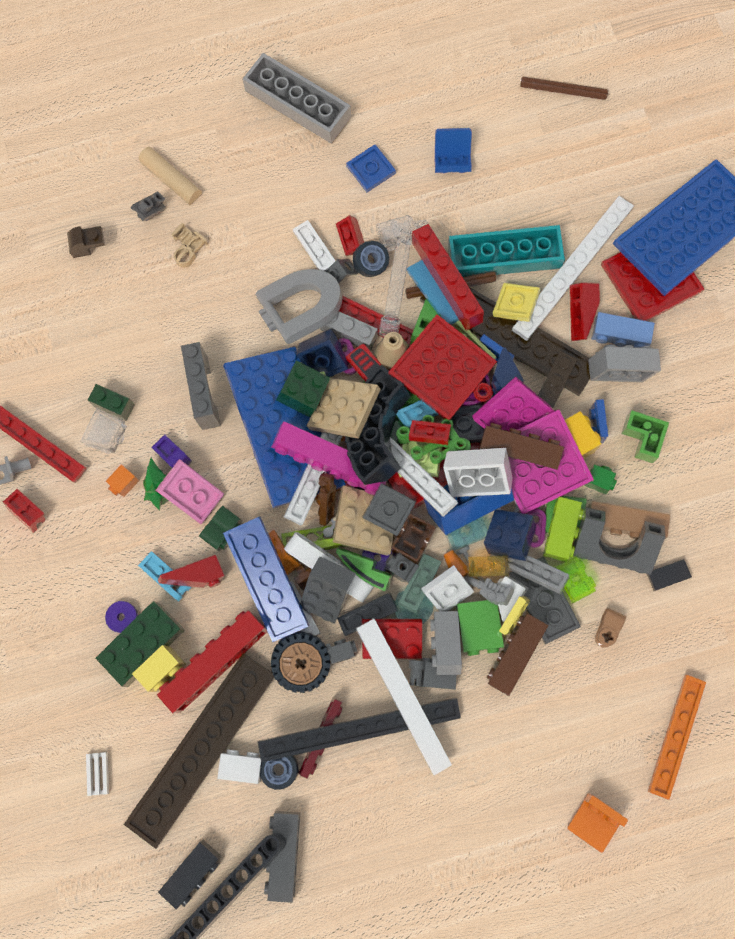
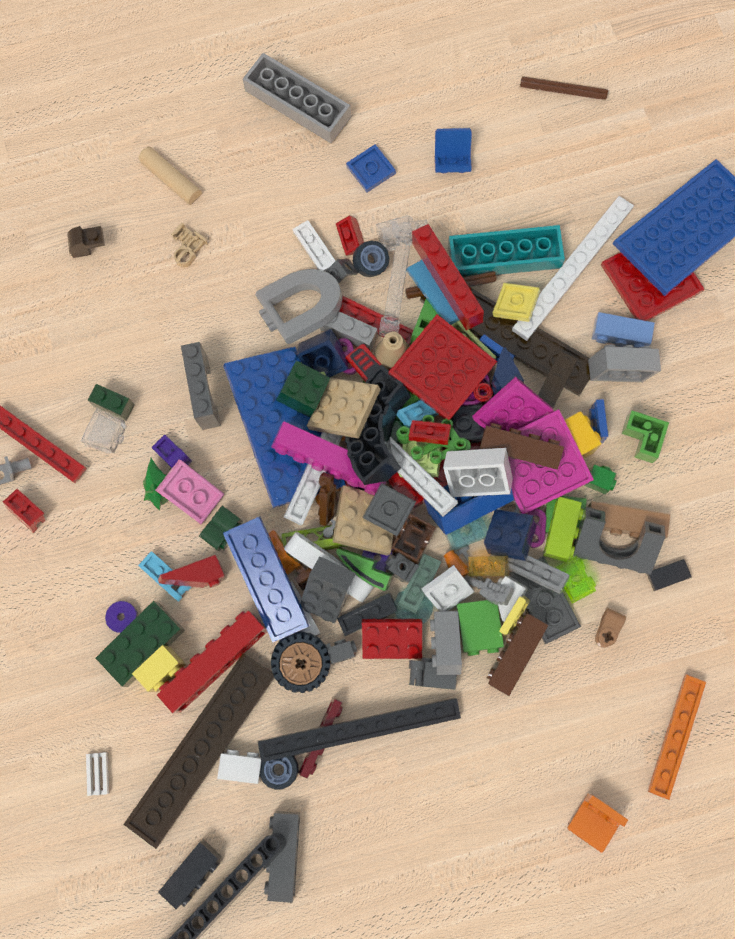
orange brick [105,464,140,497] -> none
dark grey hips [131,191,166,221] -> none
white tile [356,619,452,775] -> none
red slope [570,283,600,341] -> none

